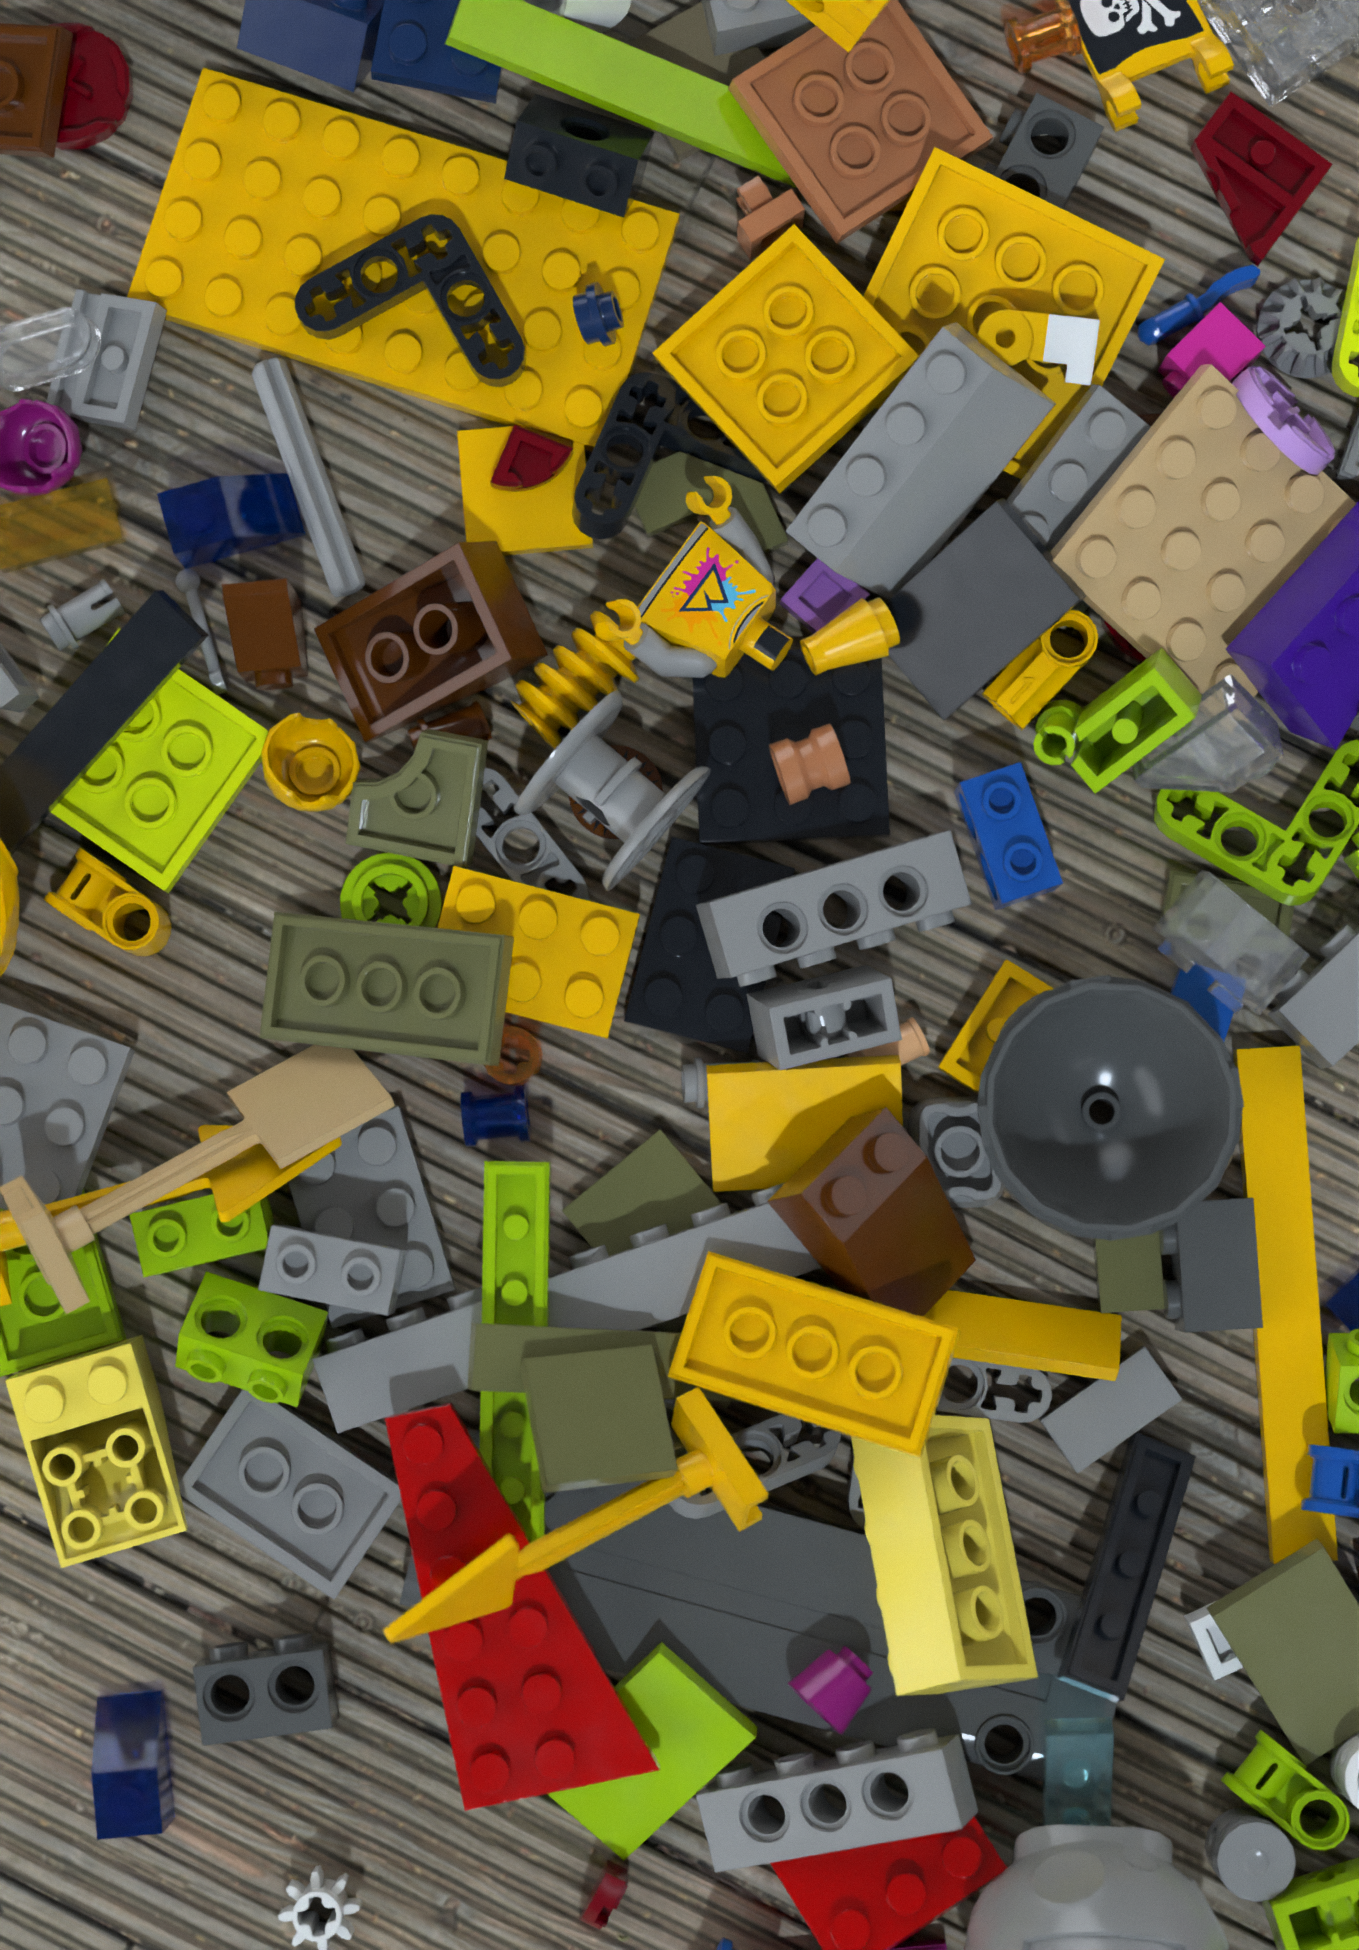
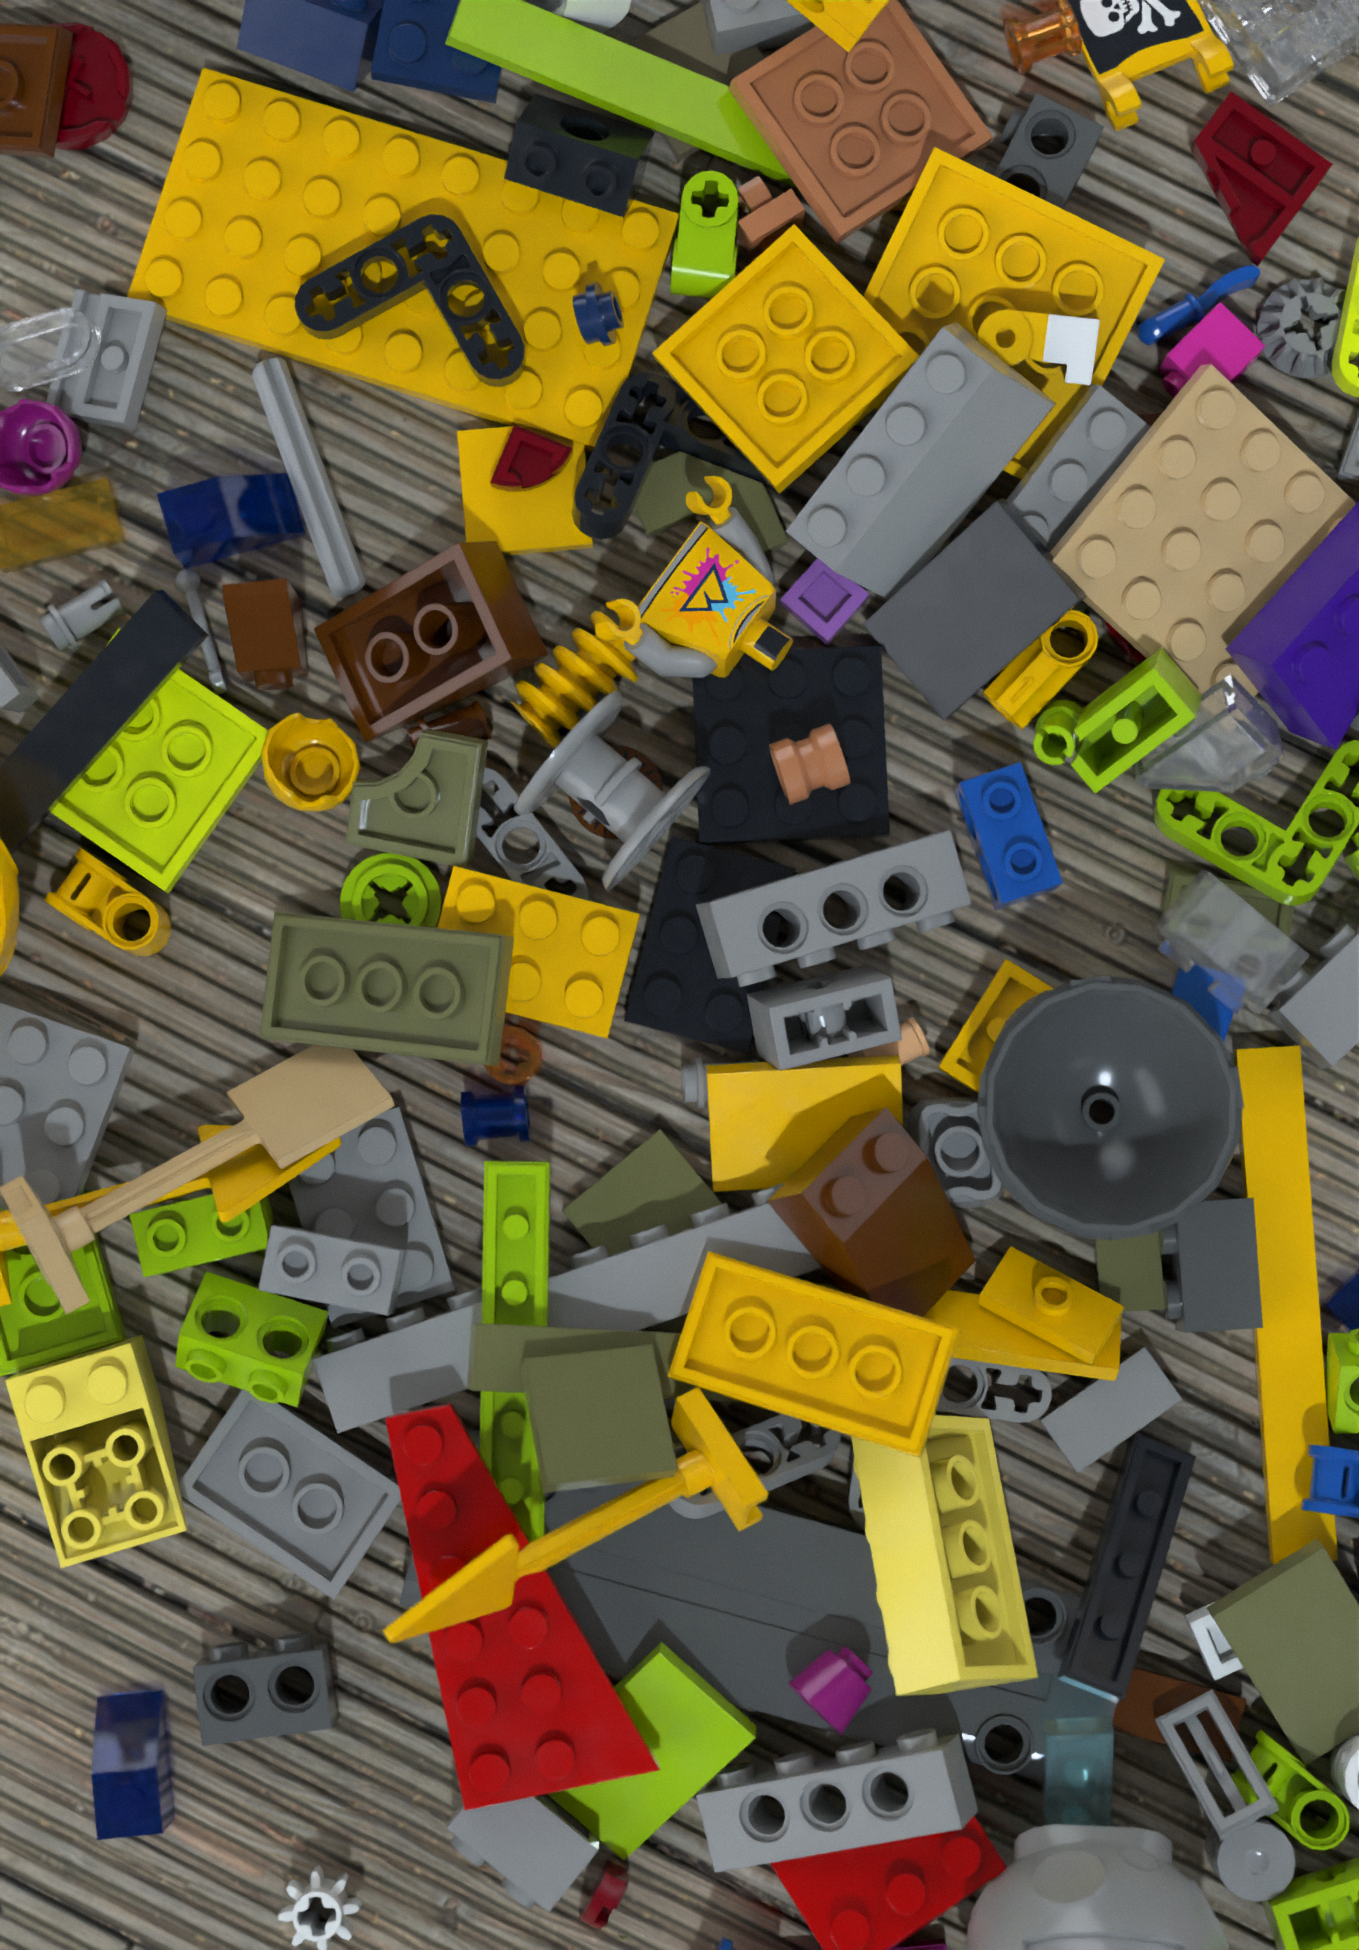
yellow cone [800,597,900,675] -> none
lavender tile [1232,365,1335,475] -> none
none -> light grey brick [447,1794,600,1913]
none -> lime piece [670,170,738,298]
none -> yellow plate [978,1246,1124,1365]
none -> reddish brown tile [1110,1666,1247,1762]
none -> light grey tile [1155,1690,1279,1841]

